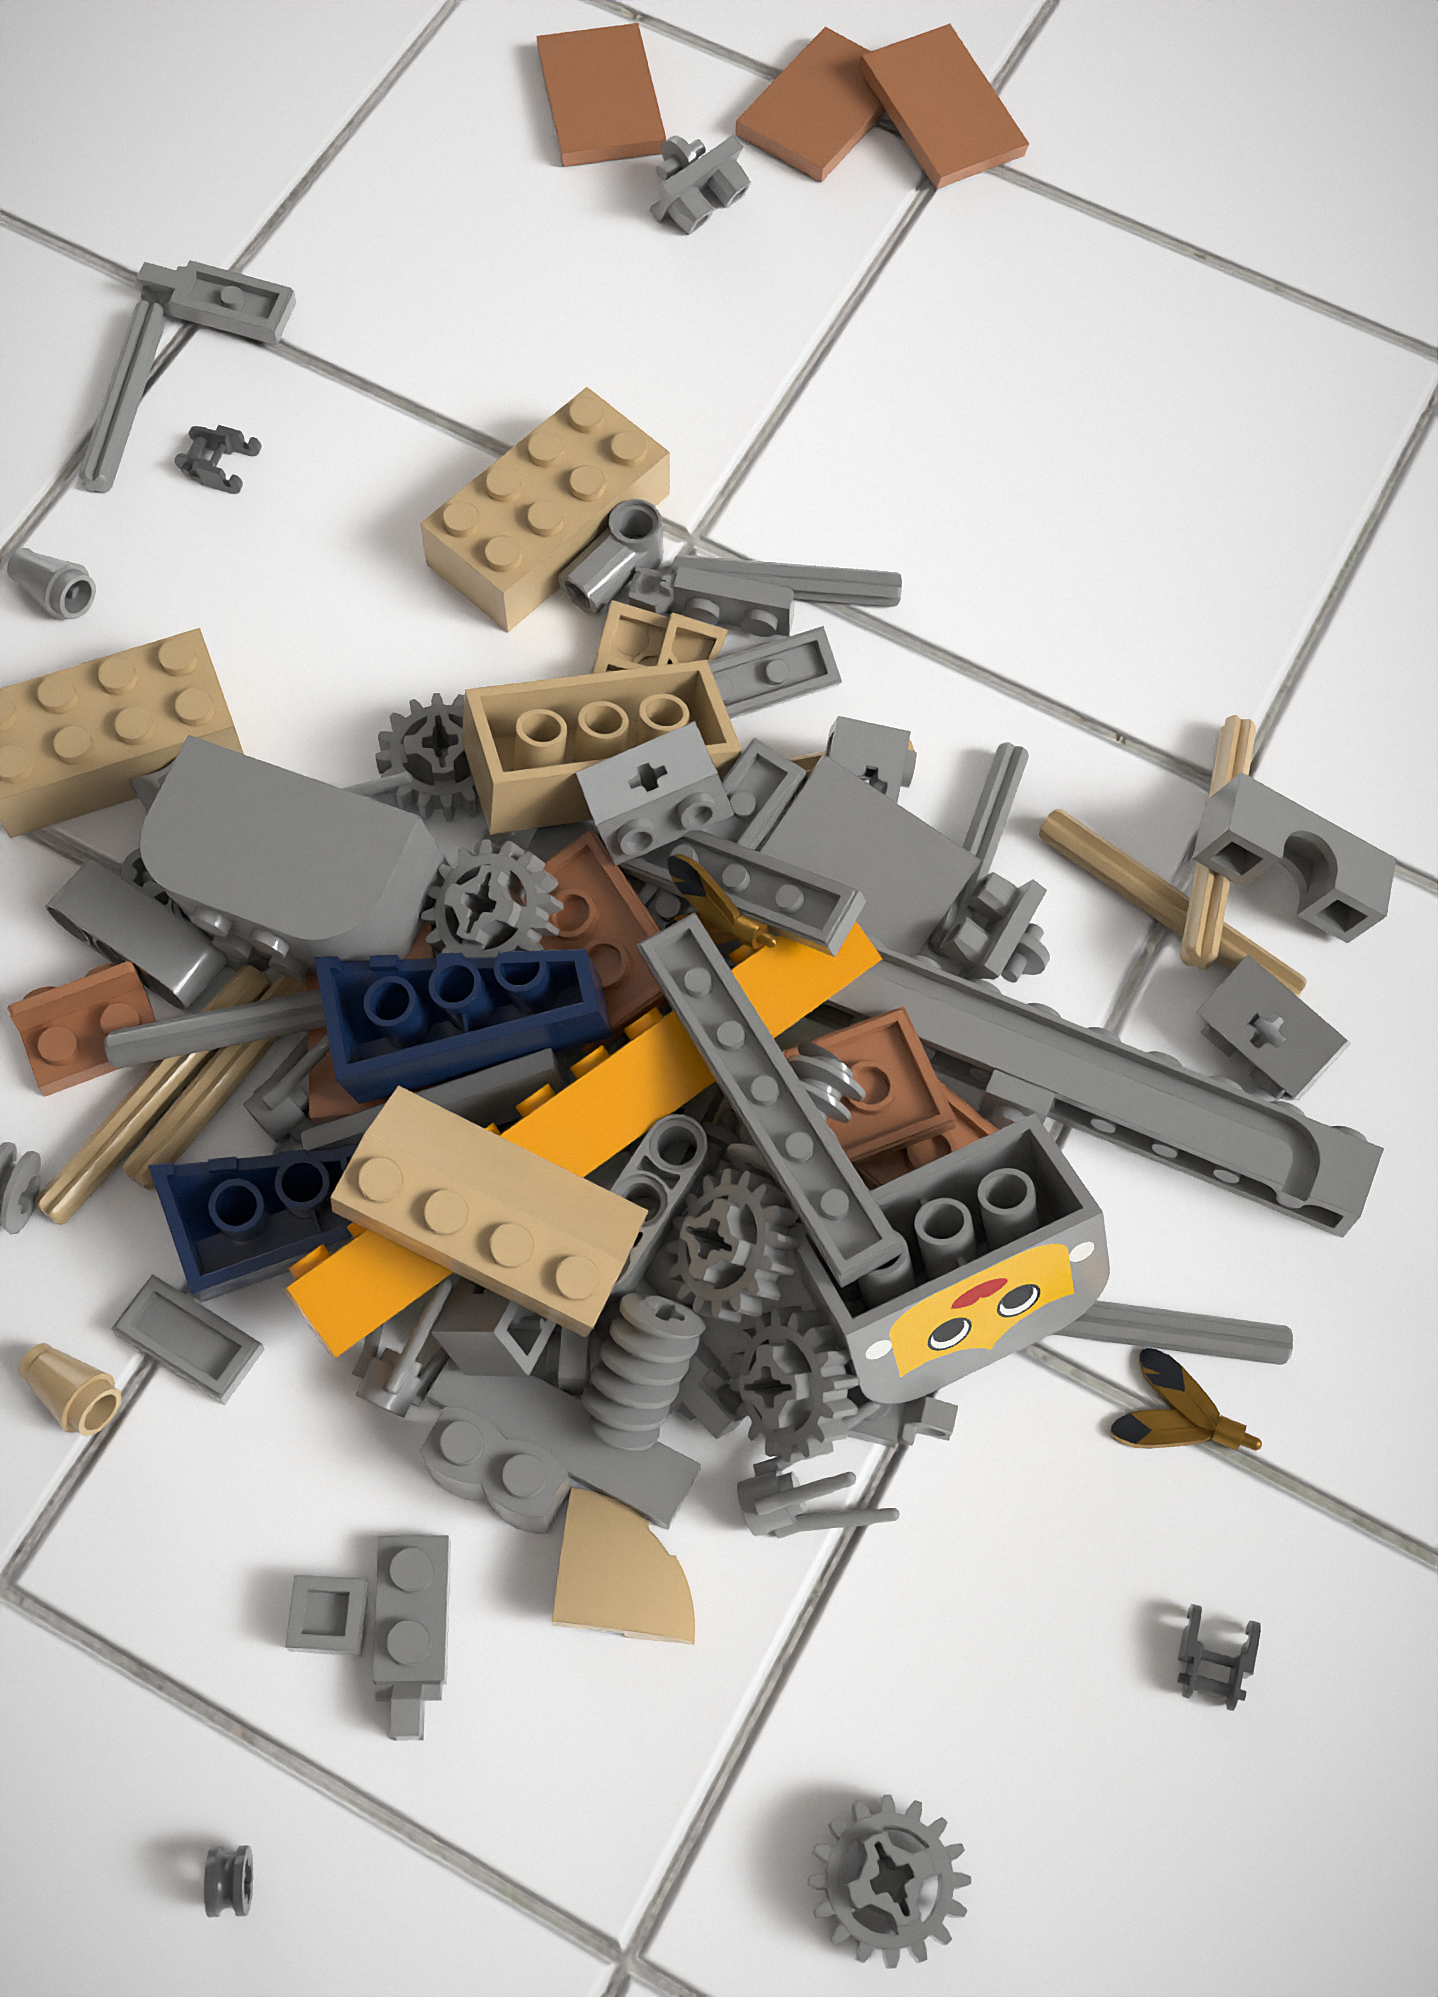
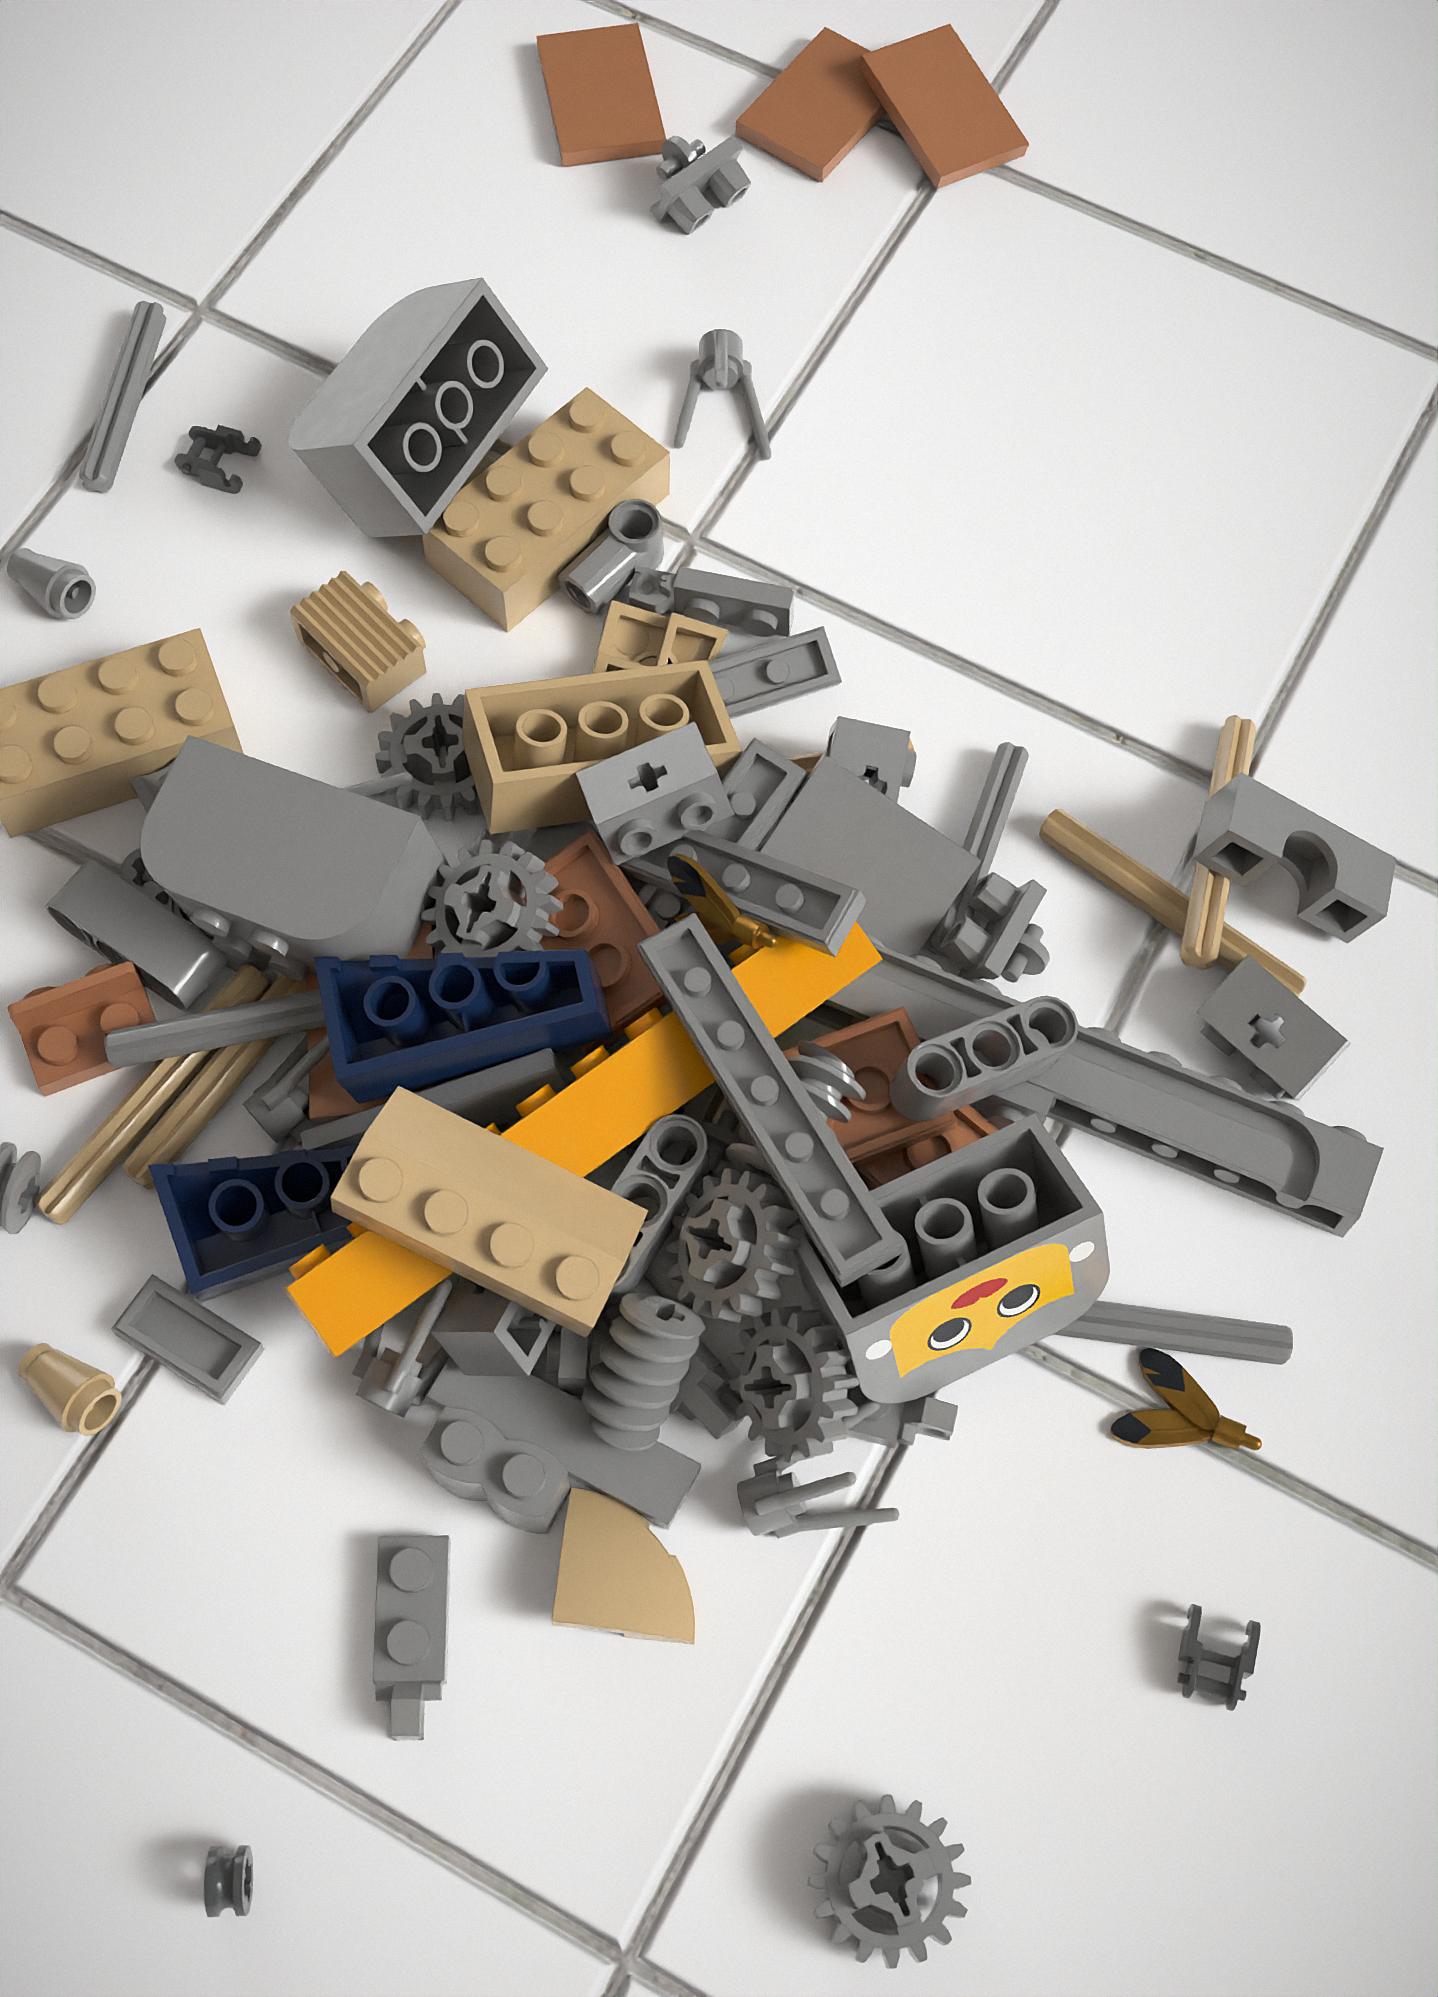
light grey hinge [136,260,297,345] -> none
light grey plate [285,1574,369,1656] -> none
light grey axle [672,555,902,607] -> none
none -> light grey brick [288,277,549,537]
none -> tan brick [290,571,427,713]
none -> light grey plant [673,329,772,460]
none -> light grey beam [889,995,1079,1122]

